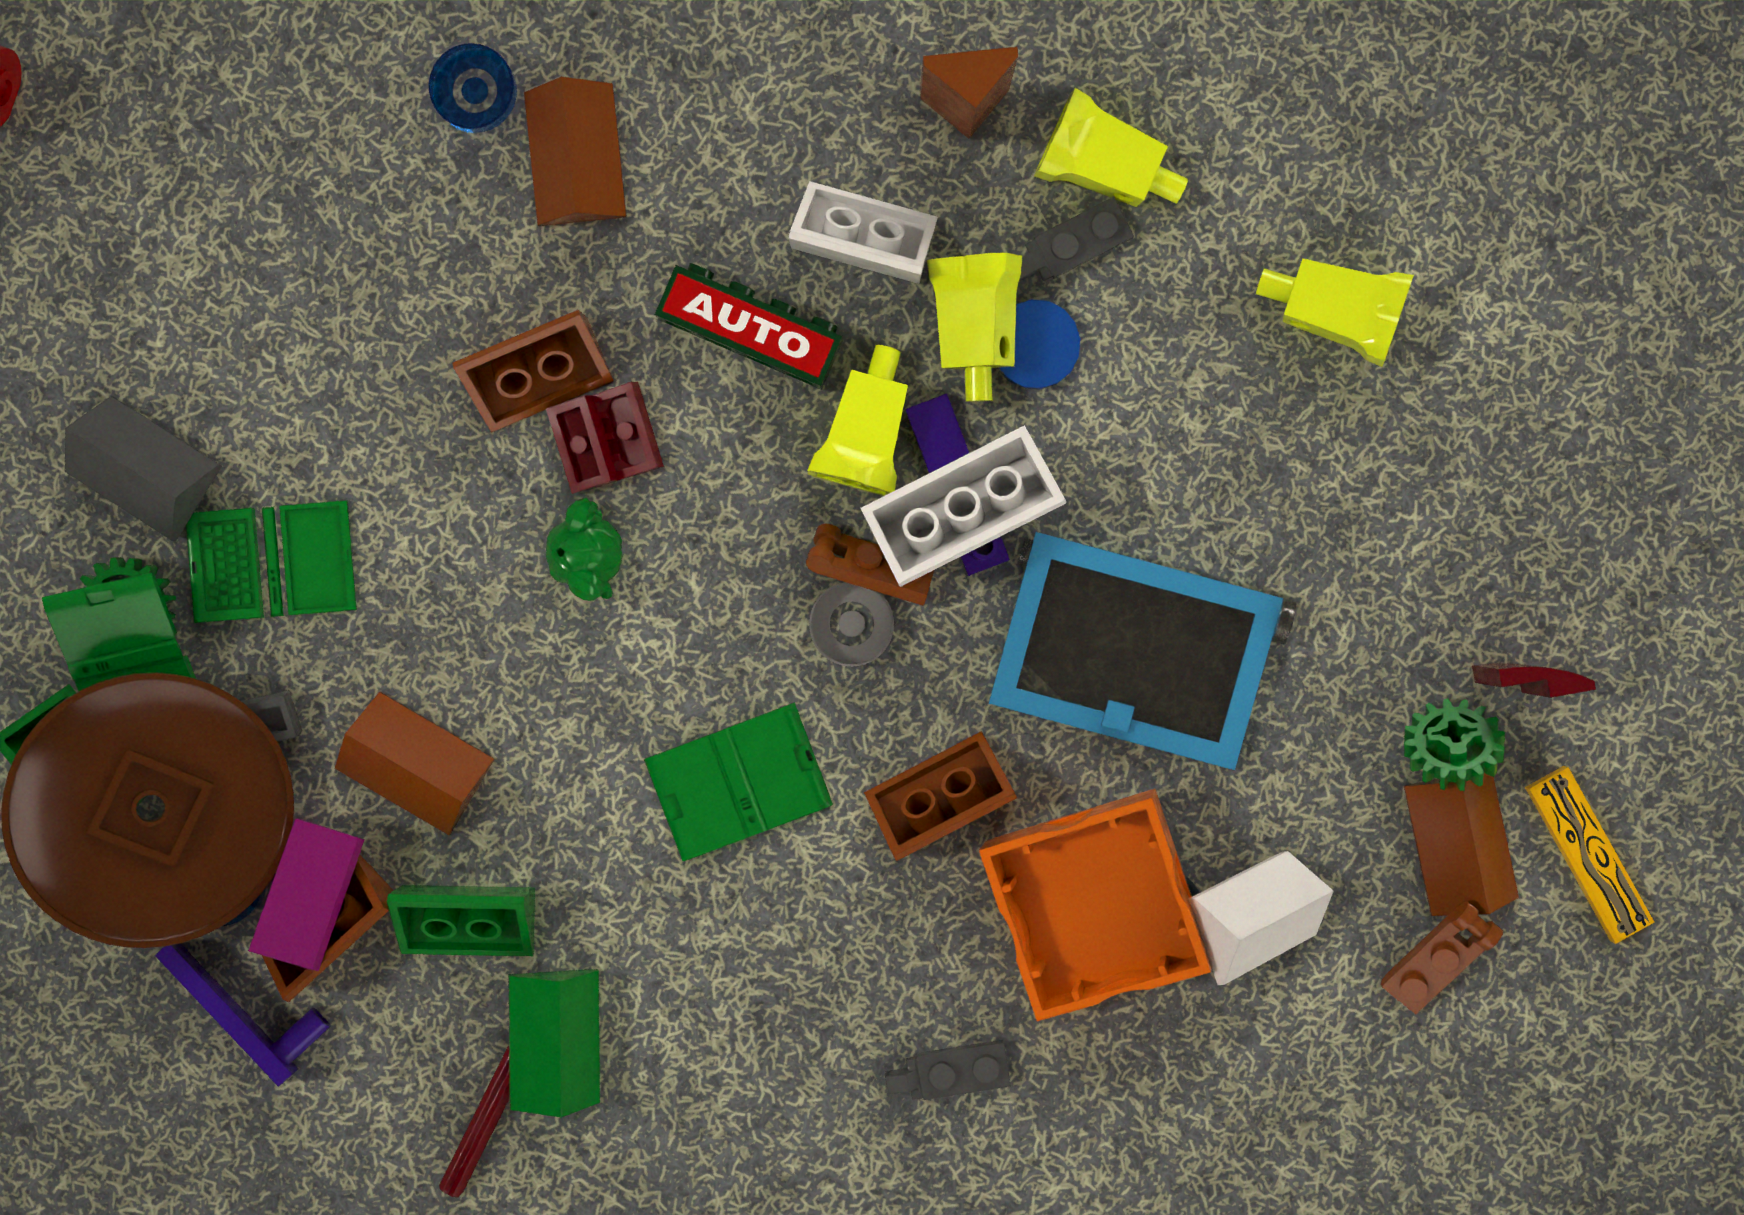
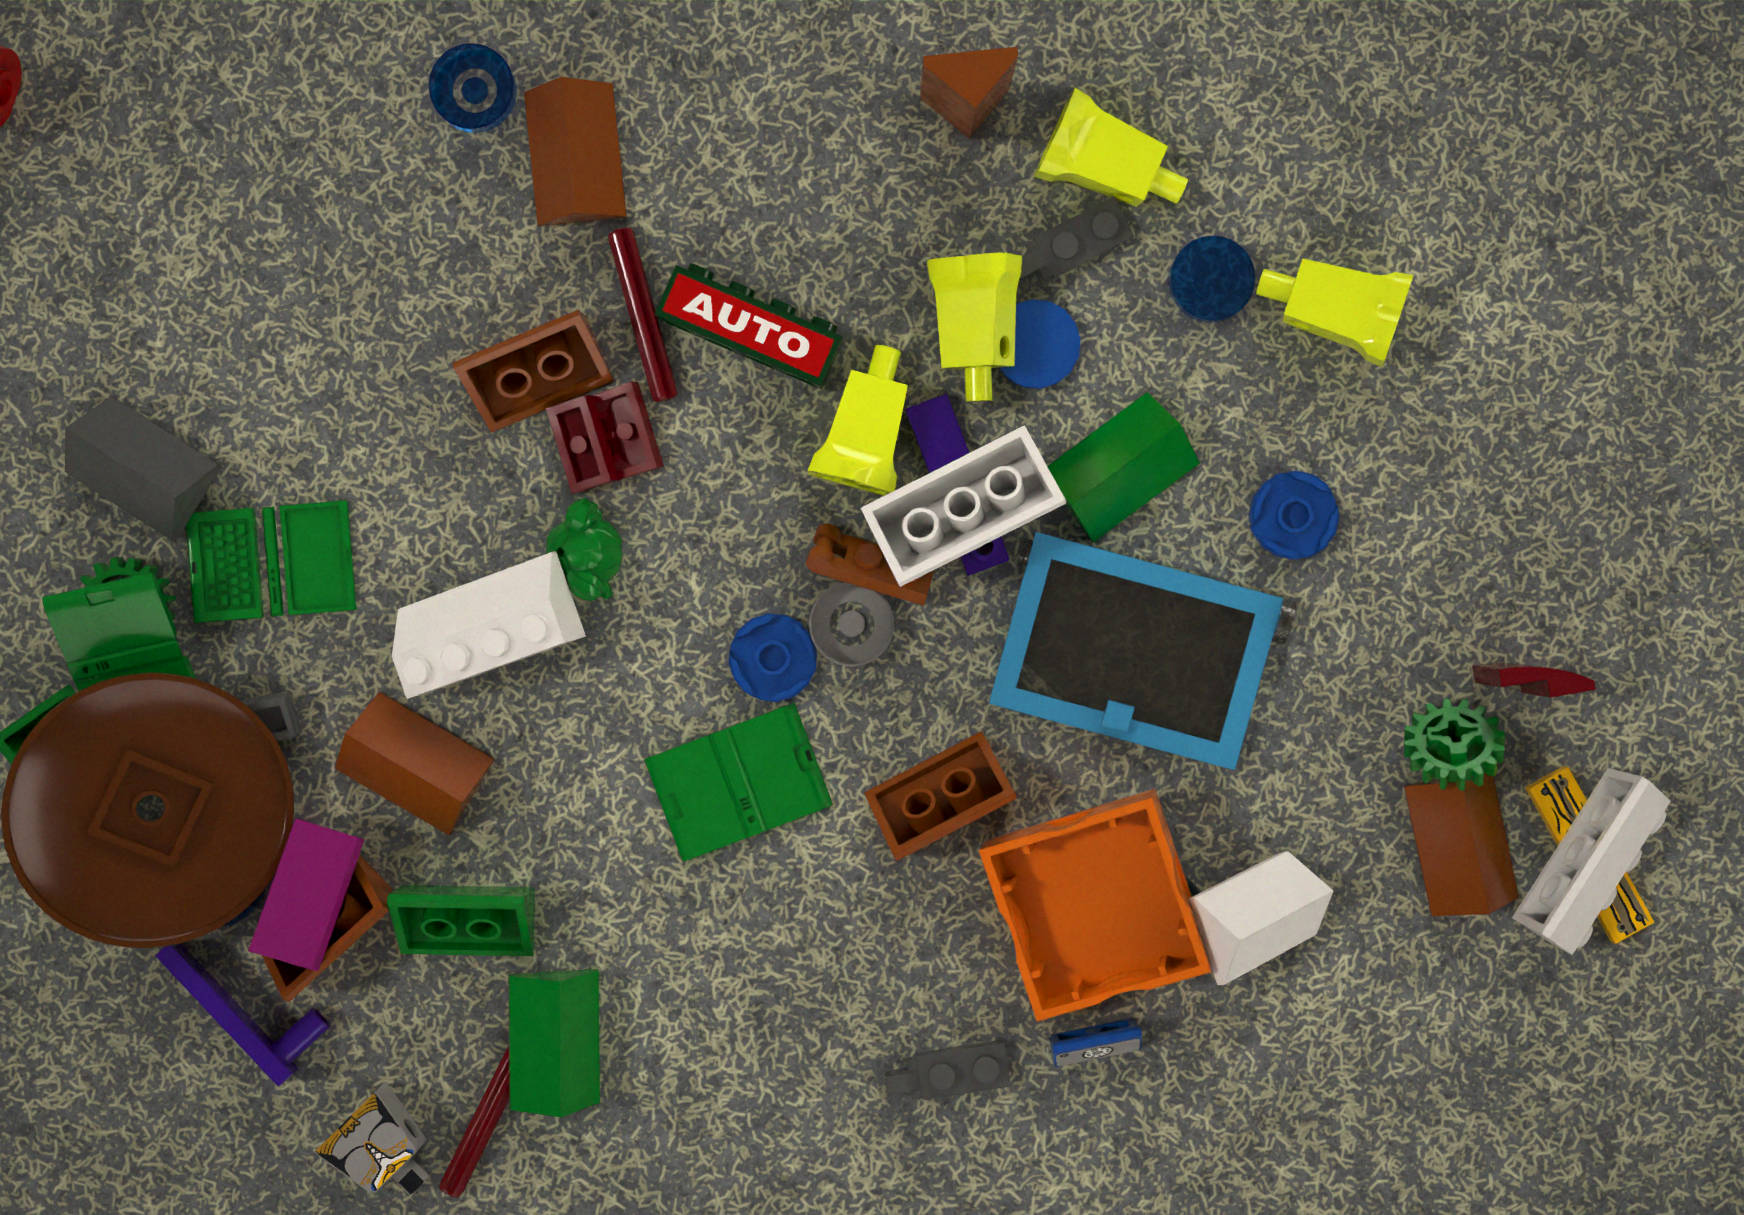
white slope [789,181,938,284] -> none
dark orange plate [1381,901,1503,1015] -> none
none -> torso [315,1082,430,1195]
none -> white slope [392,551,586,699]
none -> dark red axle [608,228,678,402]
none -> blue tile [729,613,817,702]
none -> green slope [1047,392,1200,543]
none -> blue slope [1049,1018,1142,1067]
none -> clear blue piece [1168,236,1255,323]
none -> blue tile [1248,471,1340,560]
none -> white slope [1512,768,1671,955]

